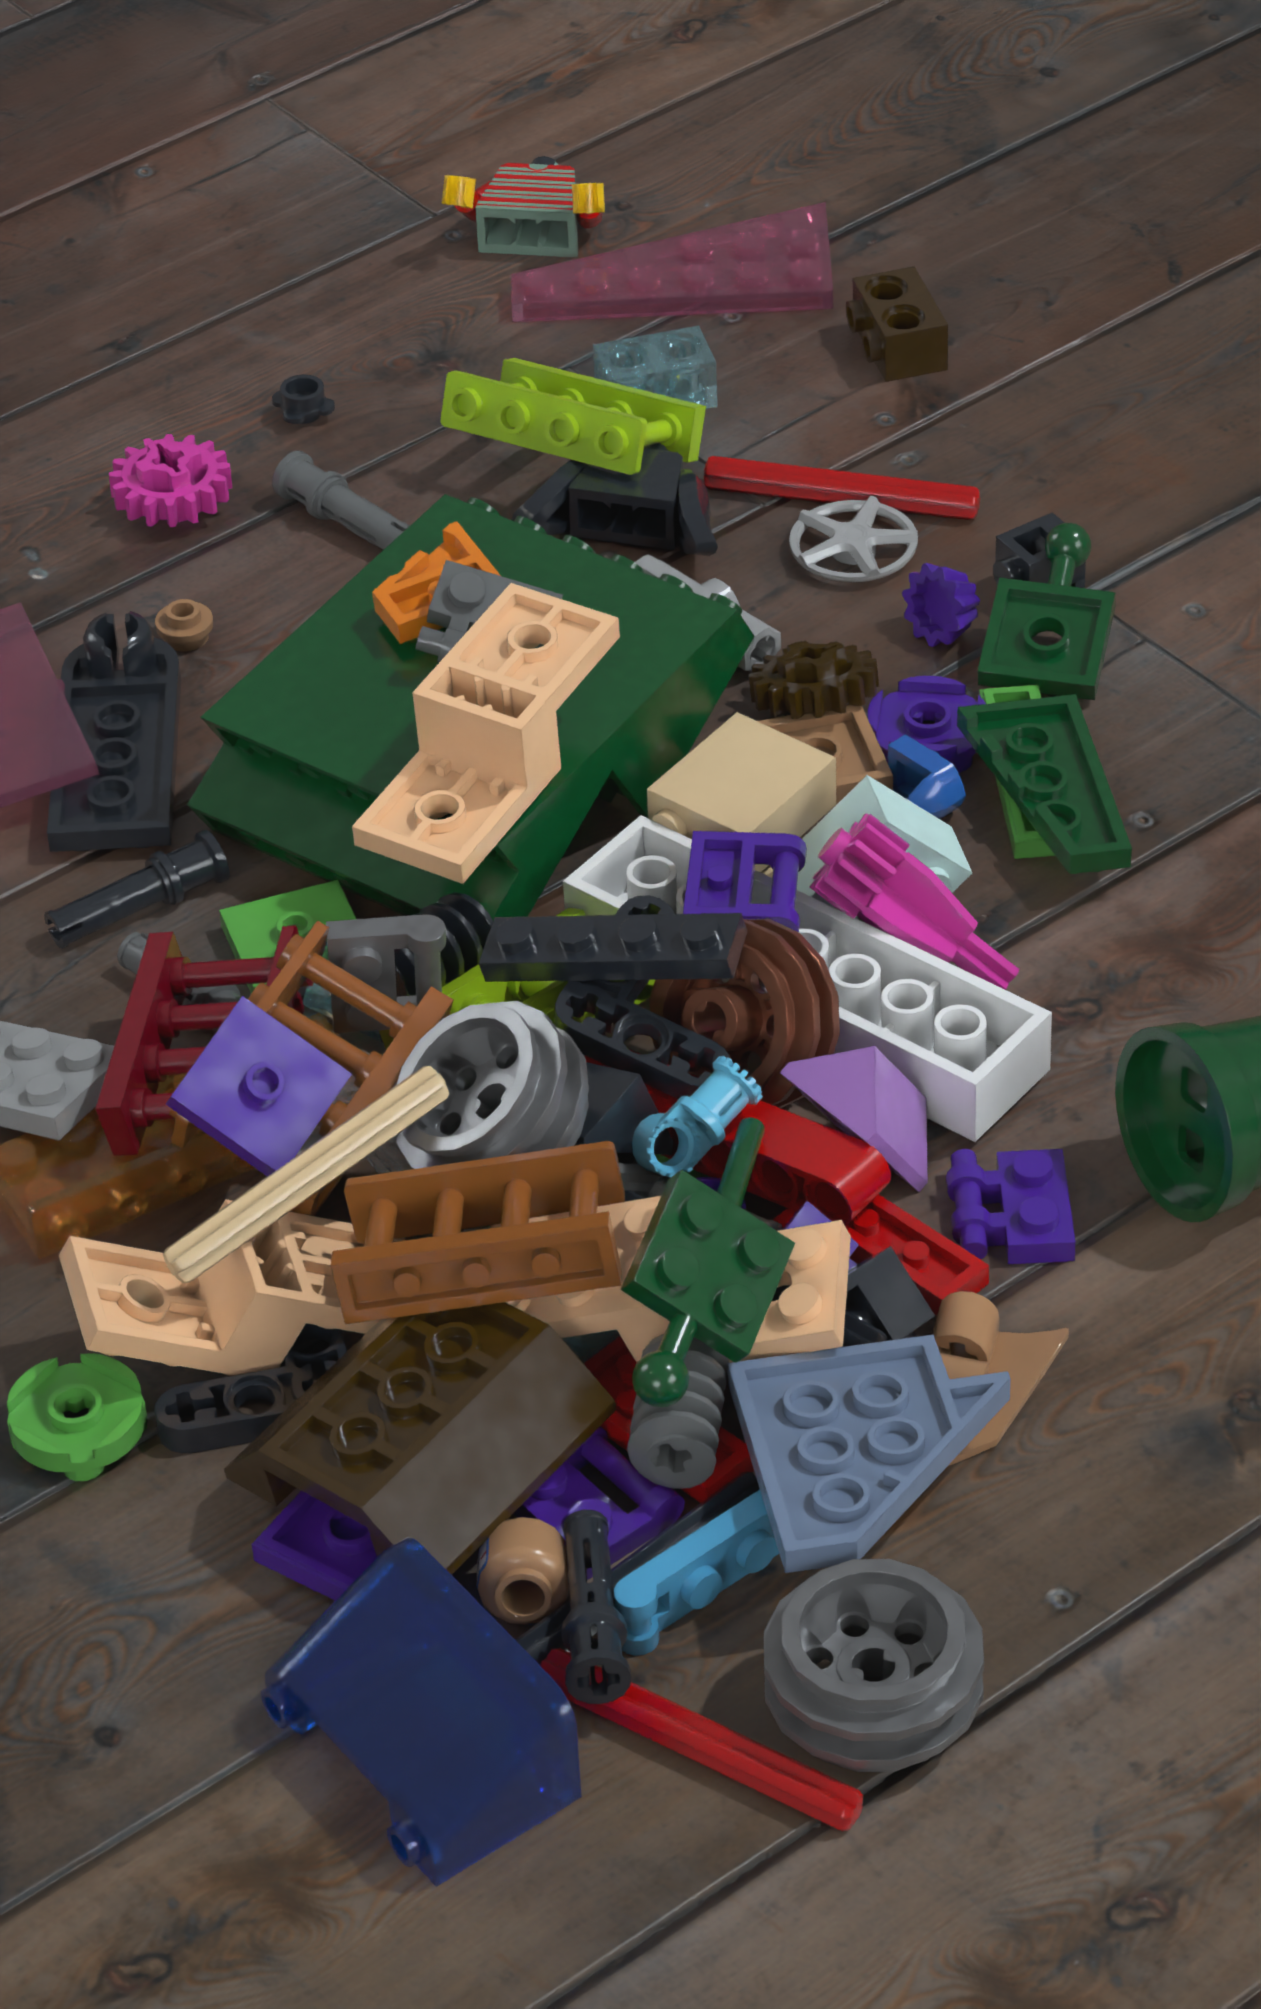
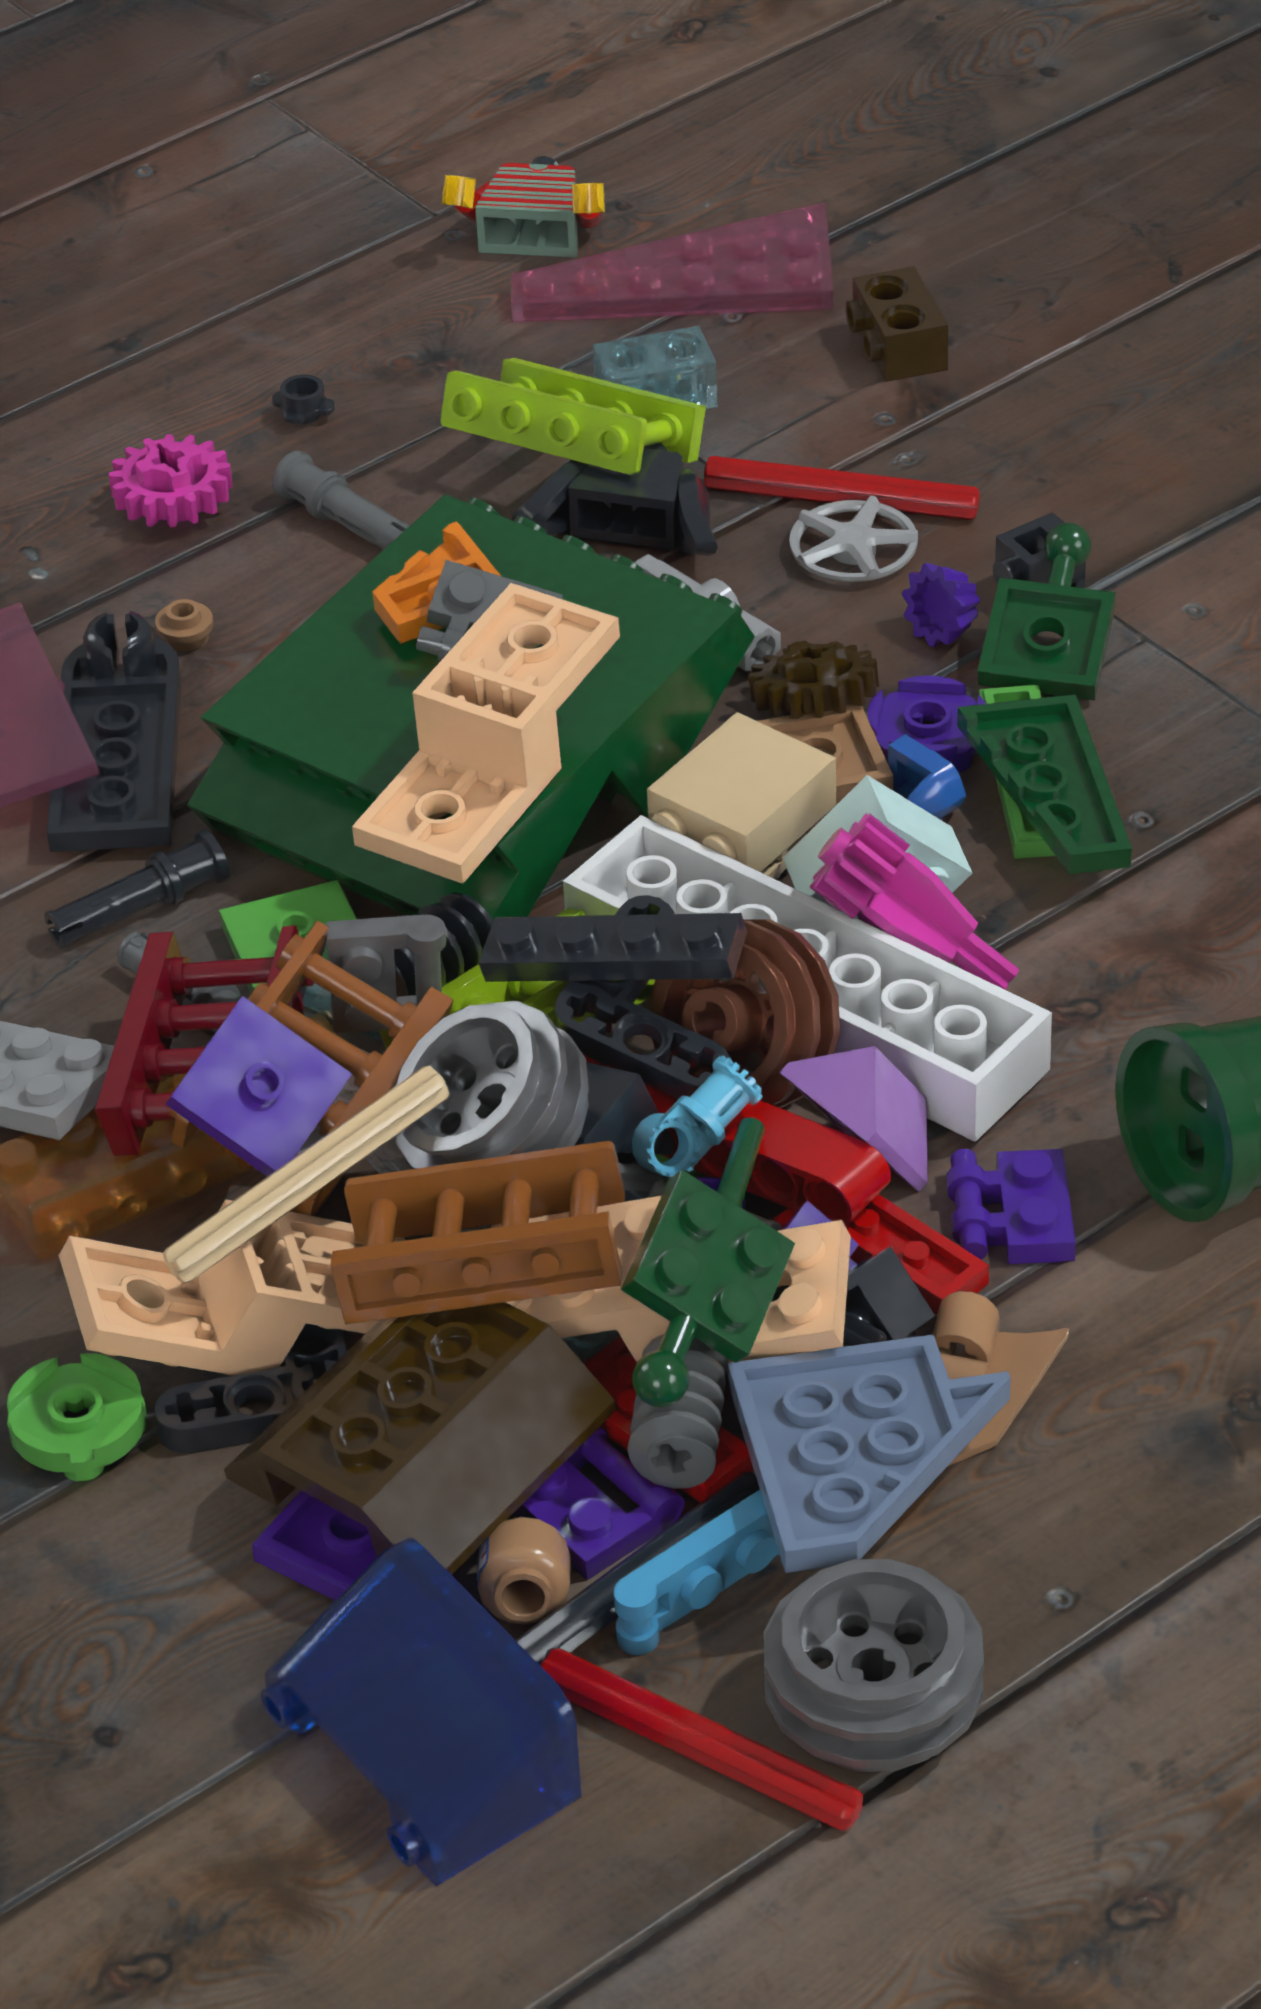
black pin [561,1509,632,1704] -> none
dark purple plate [683,831,807,932] -> none

